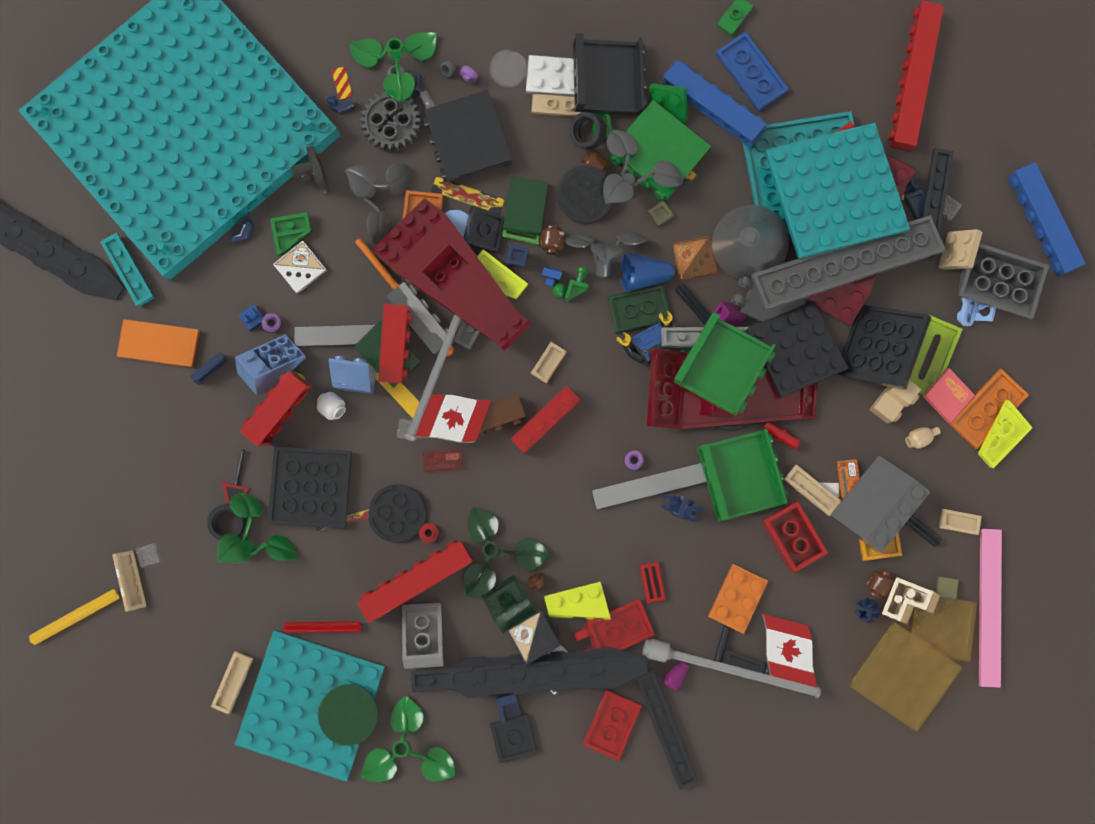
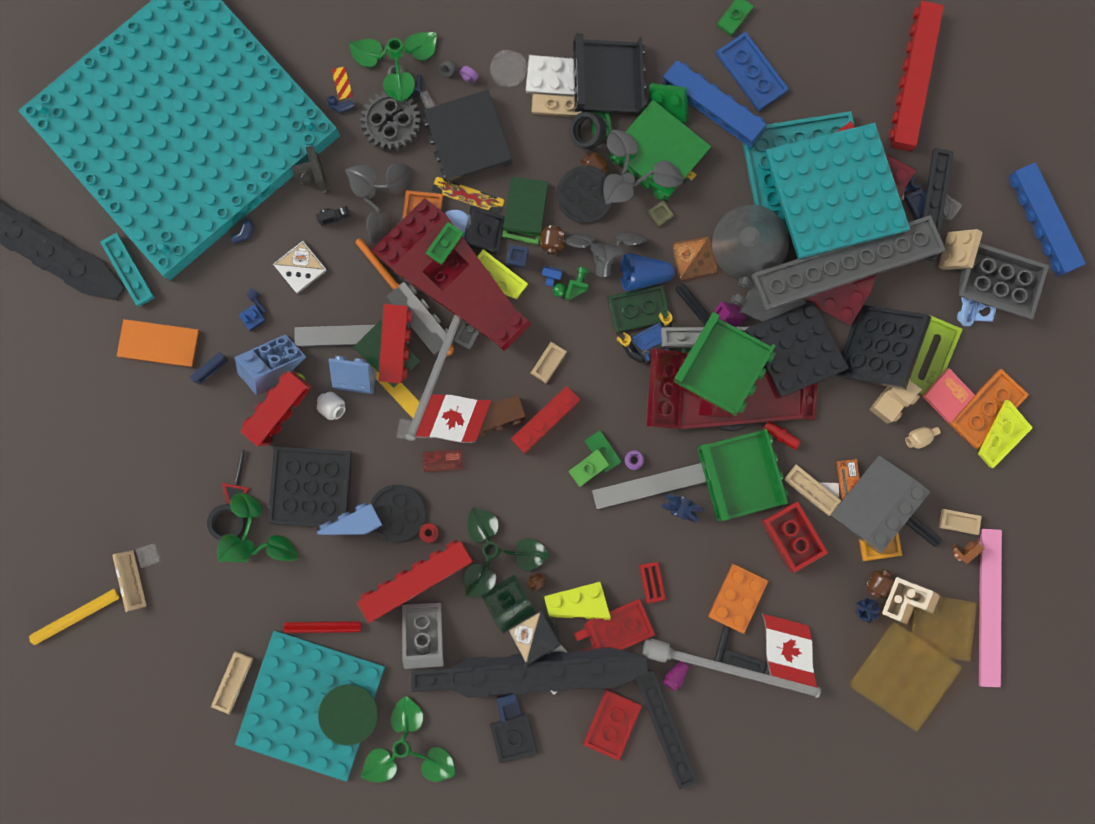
medium lavender plate [261,313,281,332] -> none
green wing [270,212,312,255] -> none
olive tile [935,577,958,599] -> none
none -> dark blue hand [247,288,266,314]
none -> black plate [316,206,351,226]
none -> medium blue slope [317,502,383,535]
none -> green plate [426,222,464,265]
none -> bright green plate [568,448,611,487]
none -> green plate [584,430,621,473]
none -> dark orange bracket [952,539,985,564]

